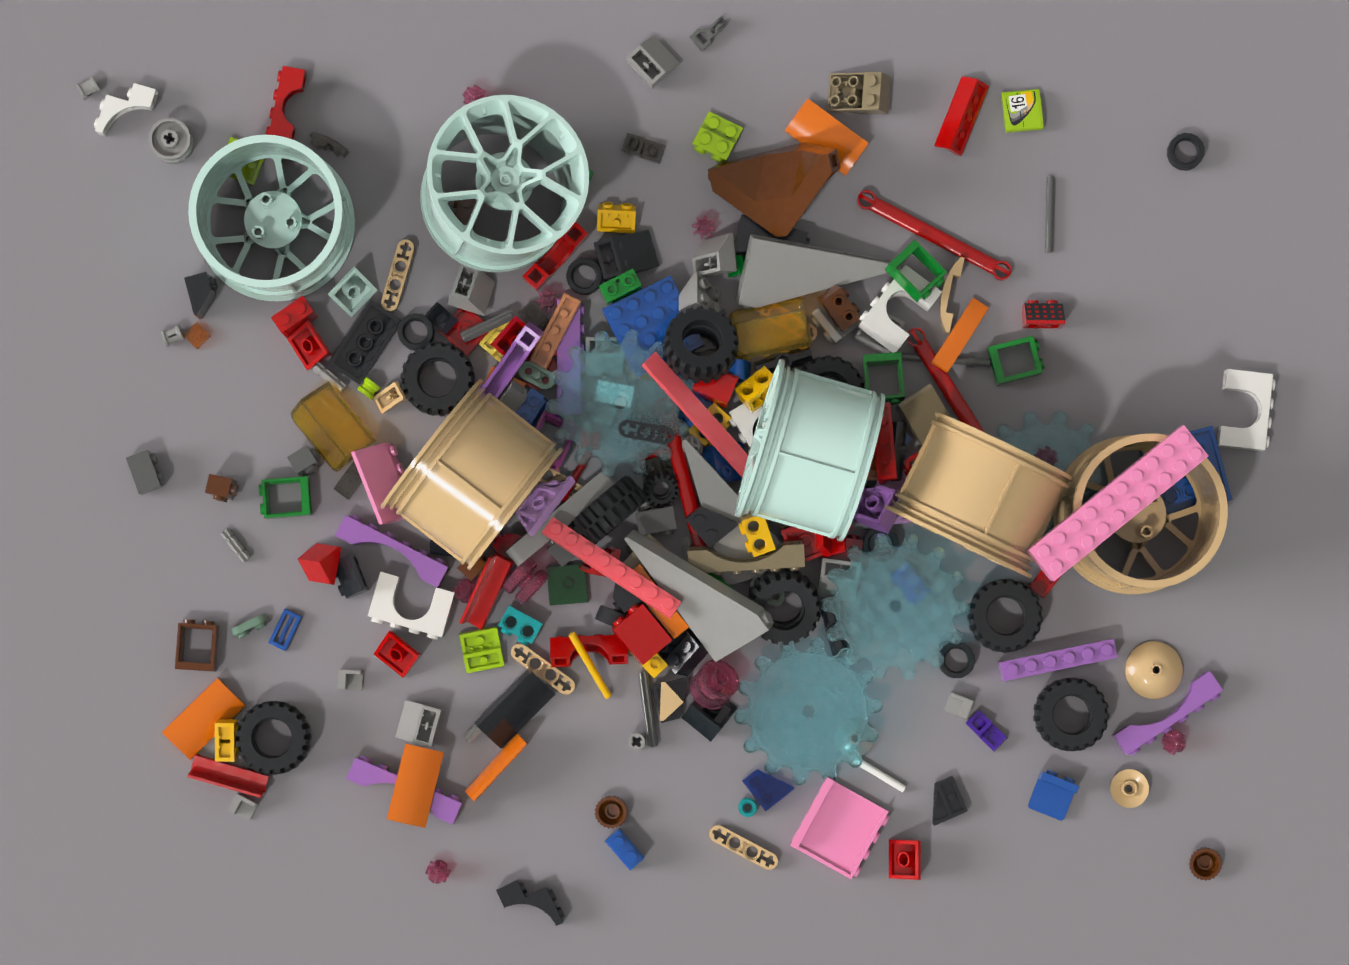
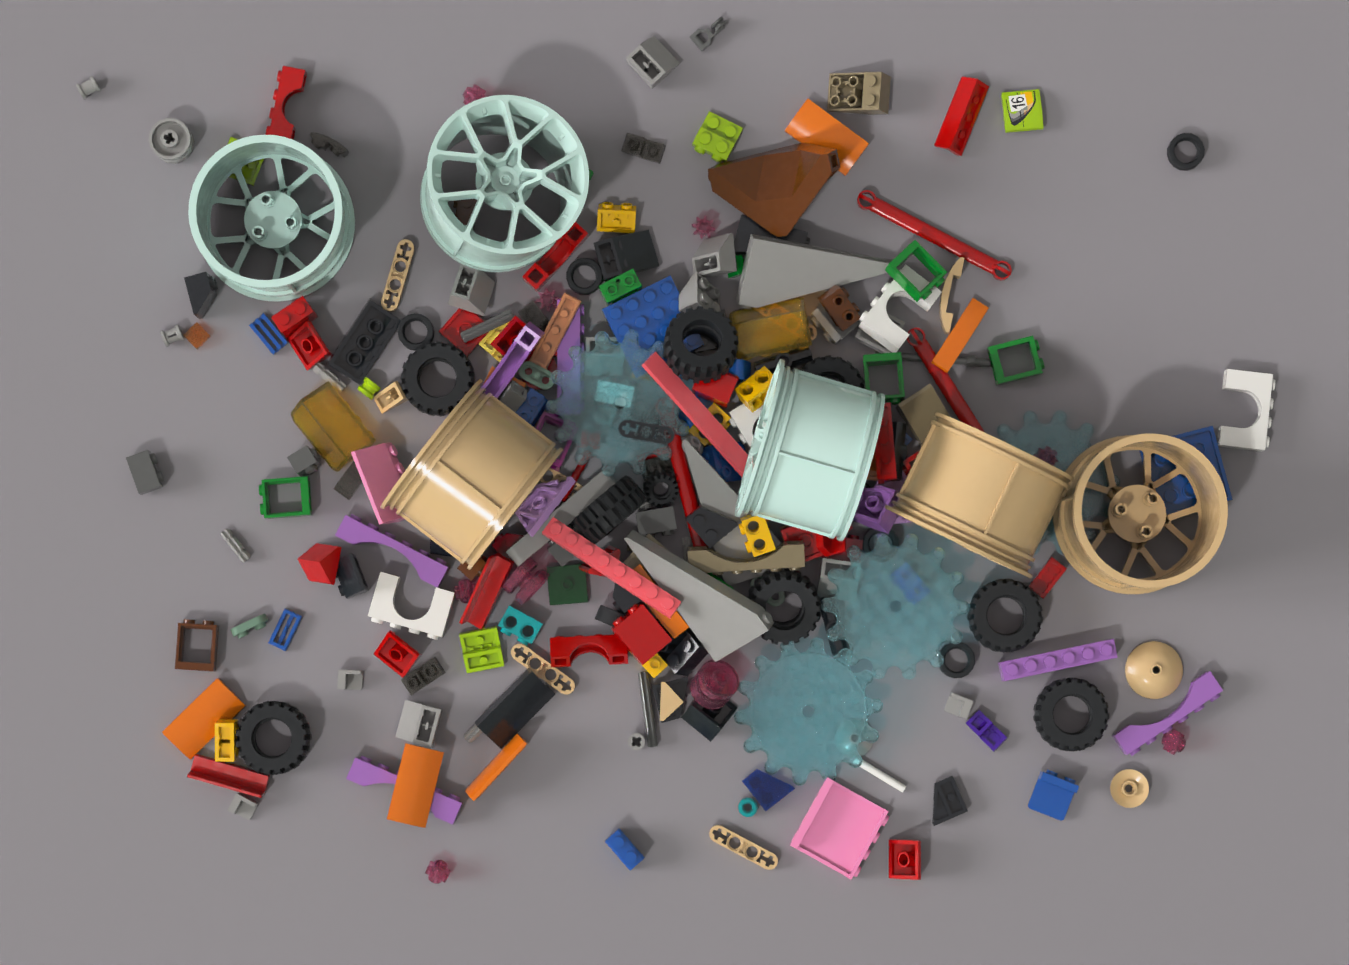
white arch [94,83,159,136] -> none
reddish brown brick [205,474,239,502] -> none
light aqua slope [328,267,377,317] -> none
black bracket [425,302,458,335] -> none
black arch [496,879,565,926] -> none
yellow bar [568,632,612,699] -> none
reddish brown hat [595,795,628,829] -> none
slope [1022,300,1065,329] -> none
bright pink brick [1026,425,1209,581] -> none
dark grey bar [1045,176,1054,253] -> none
reddish brown hat [1189,847,1222,881] -> none
none -> blue tile [249,313,288,355]
none -> clear smoke slope [401,657,446,696]

